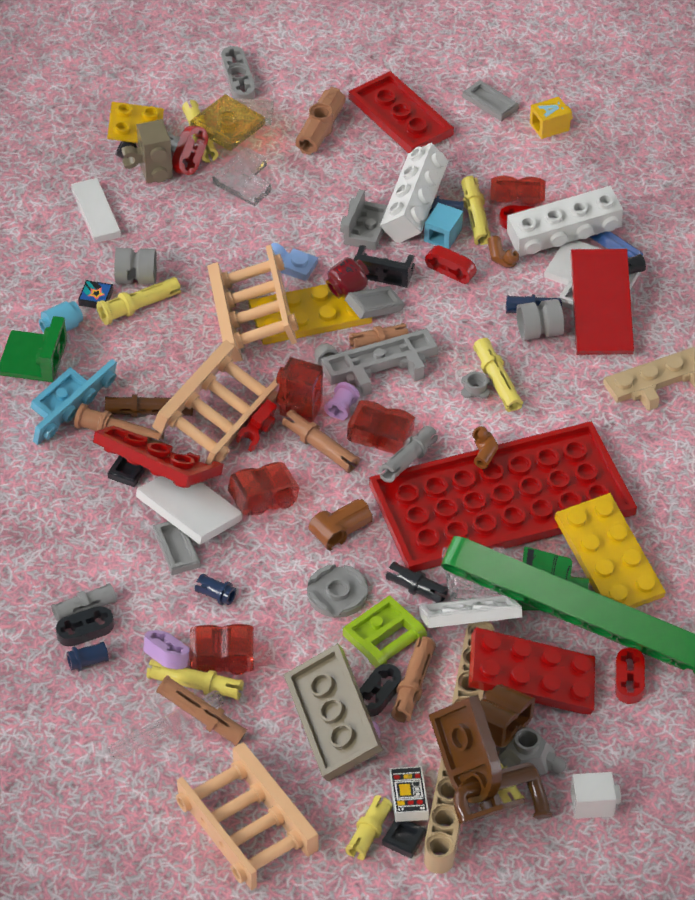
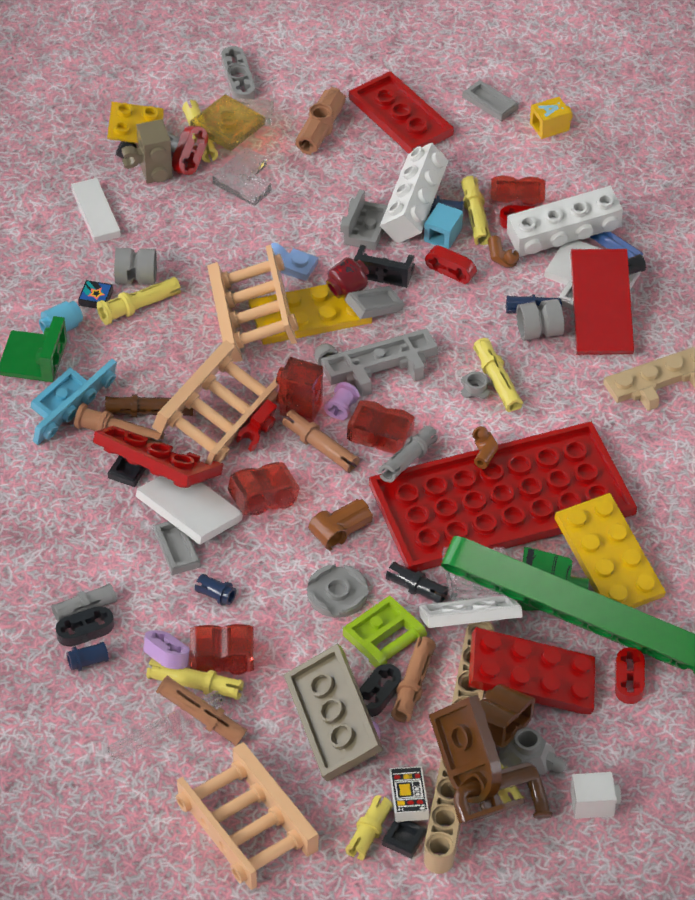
nougat pin [349,323,408,349] -> none

